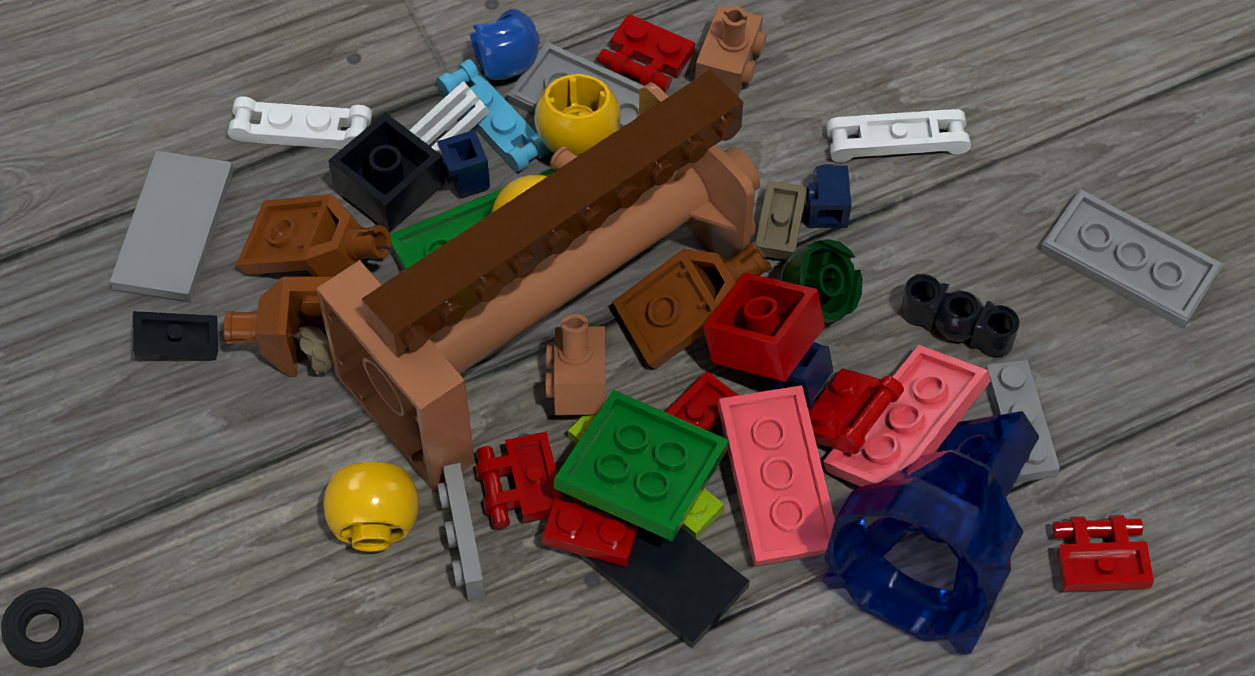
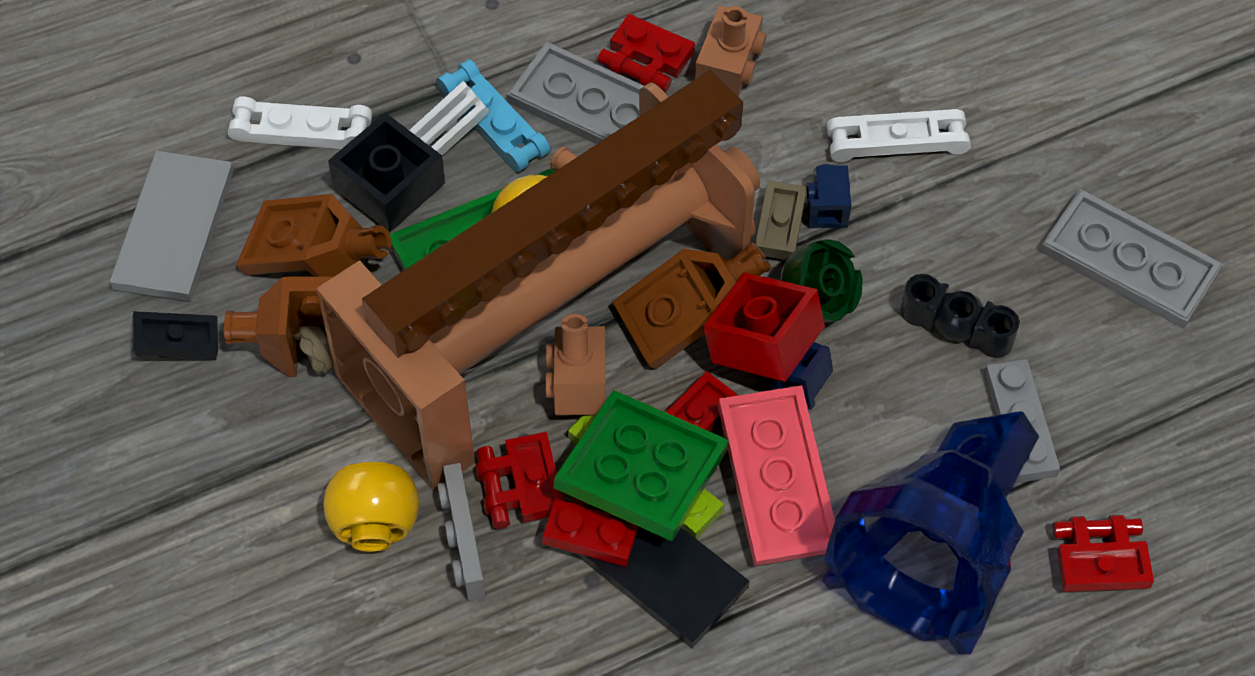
black tyre [1,587,84,668] -> none
dark blue brick [437,130,490,197] -> none
blue piece [469,9,540,80] -> none
yellow wheel [534,74,621,156] -> none
red plate [808,368,904,454] -> none
coral plate [823,345,991,501] -> none

